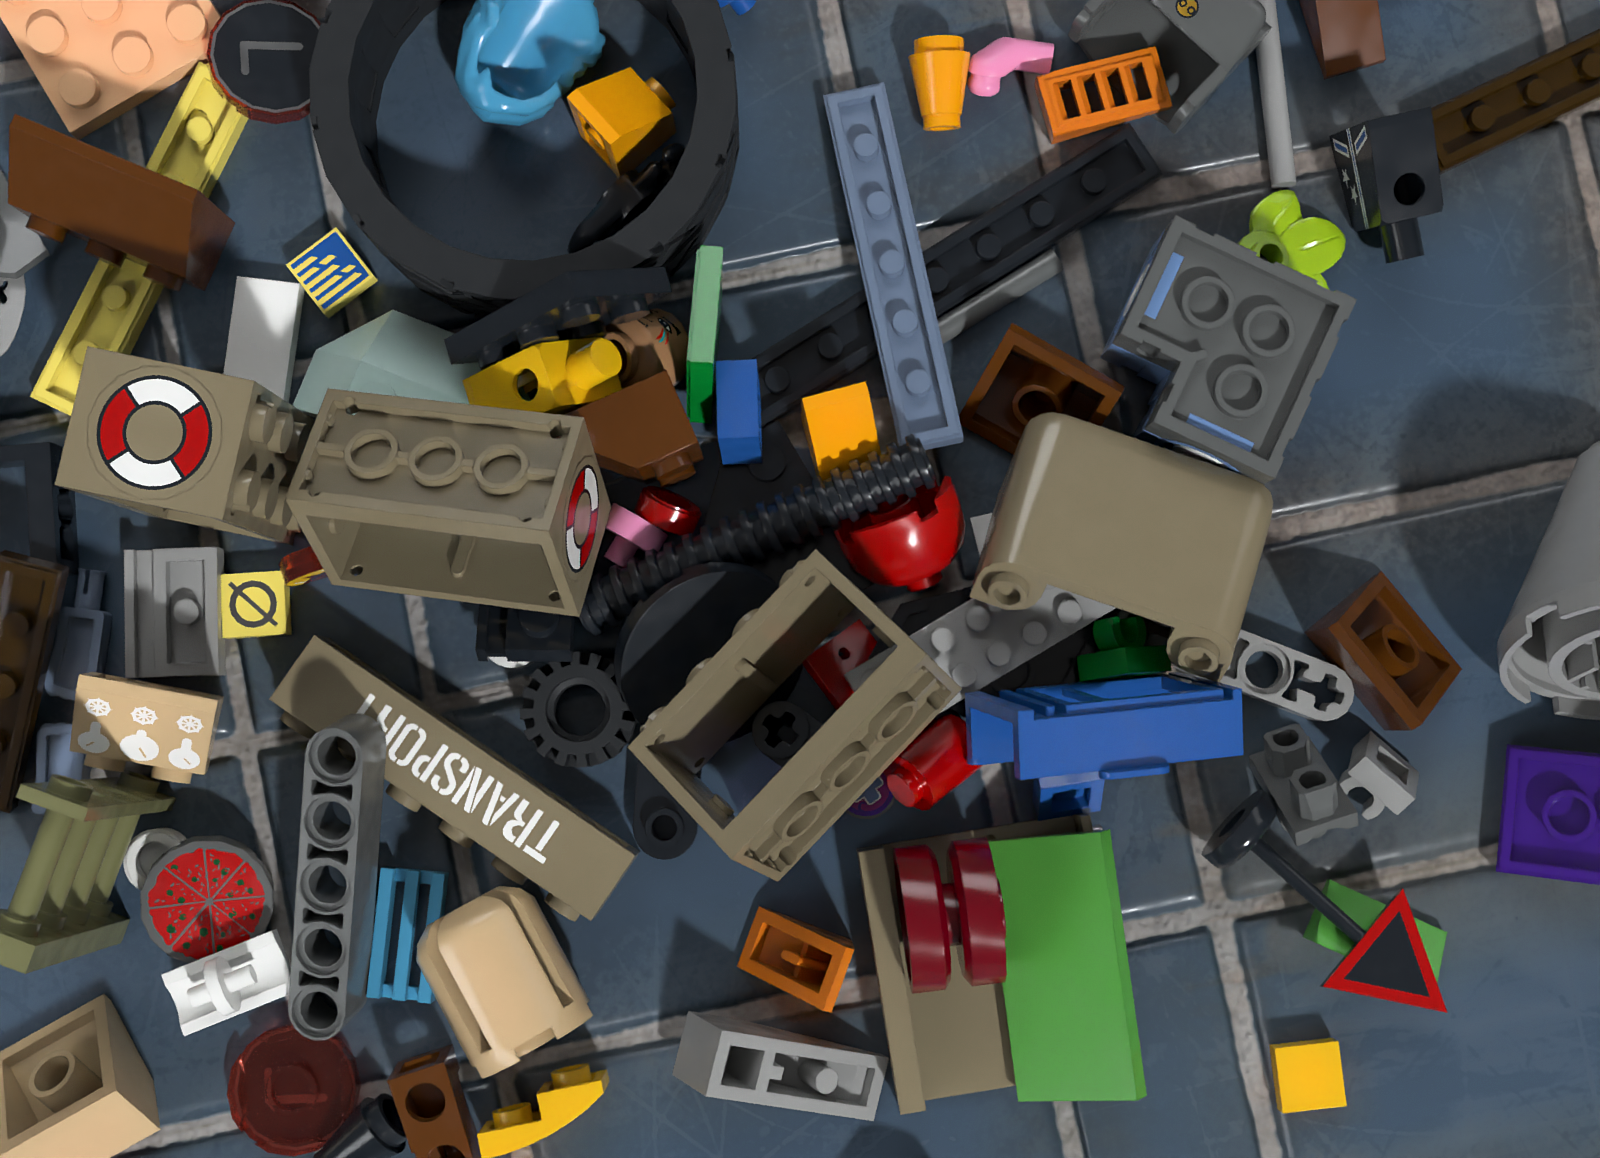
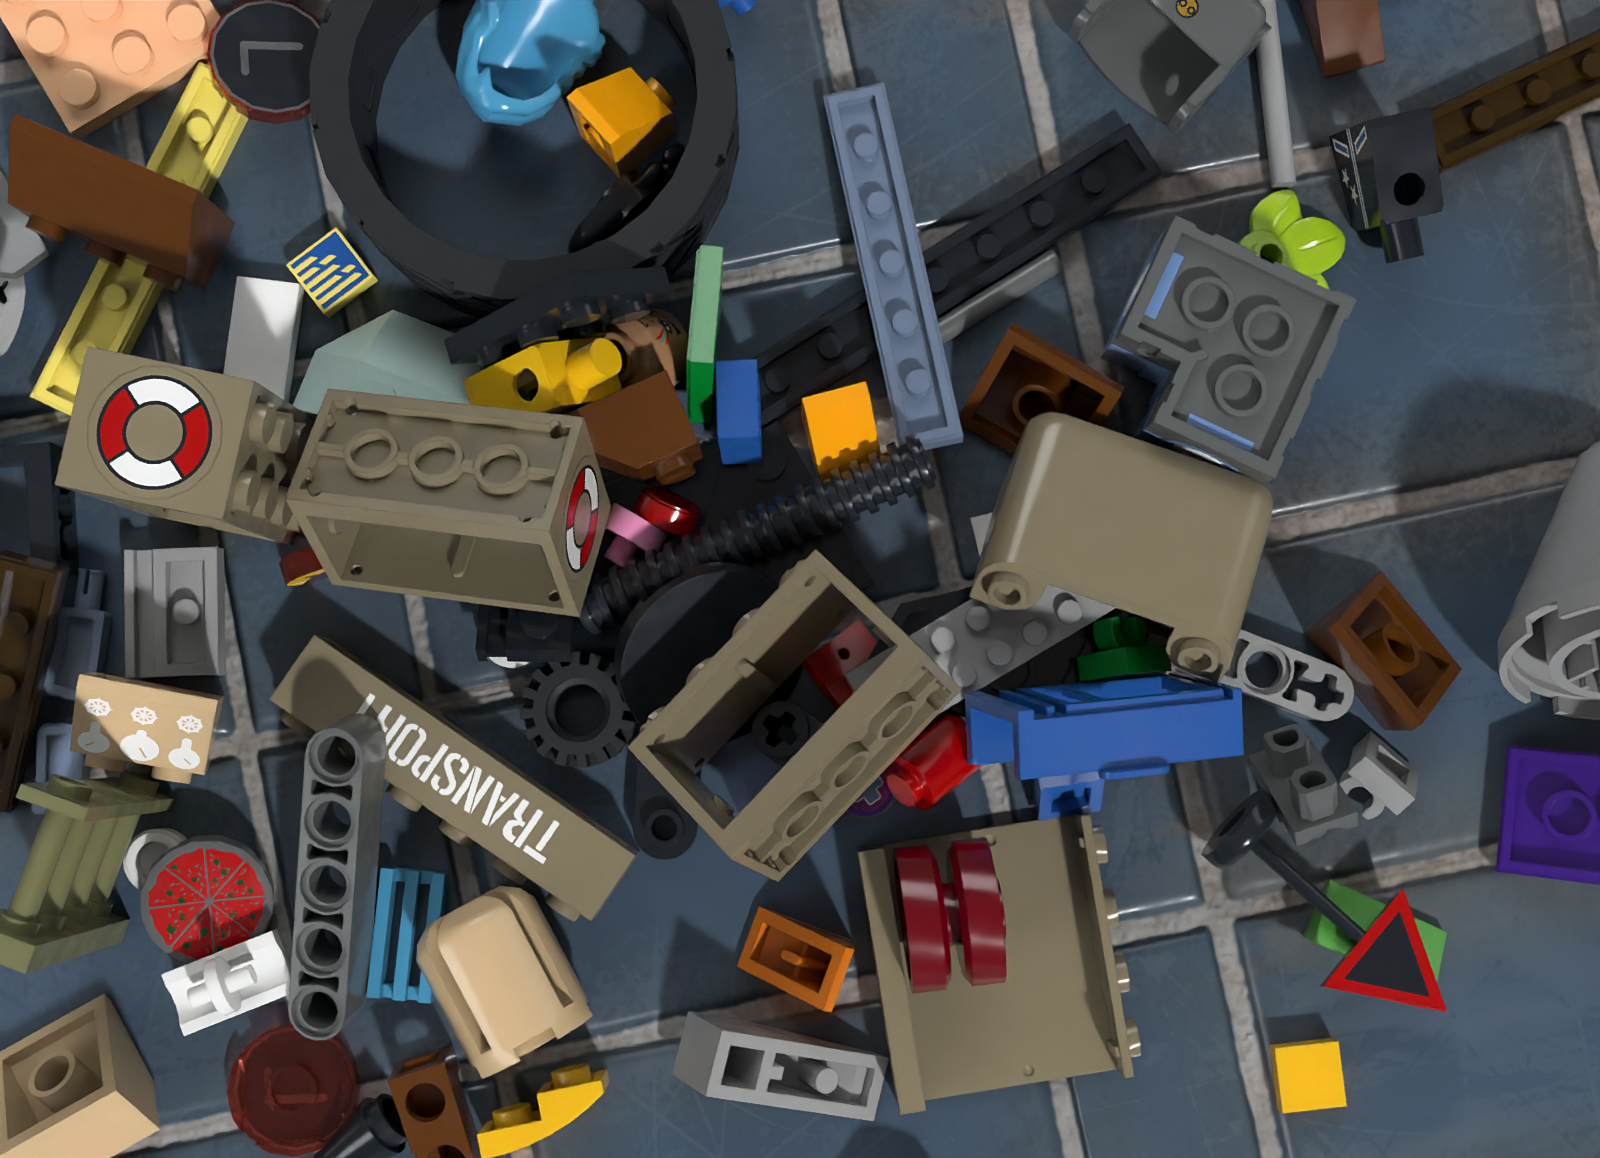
light yellow tile [221,570,292,639] -> none
red cylinder [834,476,965,592] -> none
light orange cone [908,35,971,131] -> none
bright pink arm [967,37,1054,97] -> none
bright green tile [988,829,1147,1102] -> none
orange slope [1034,46,1173,145] -> none

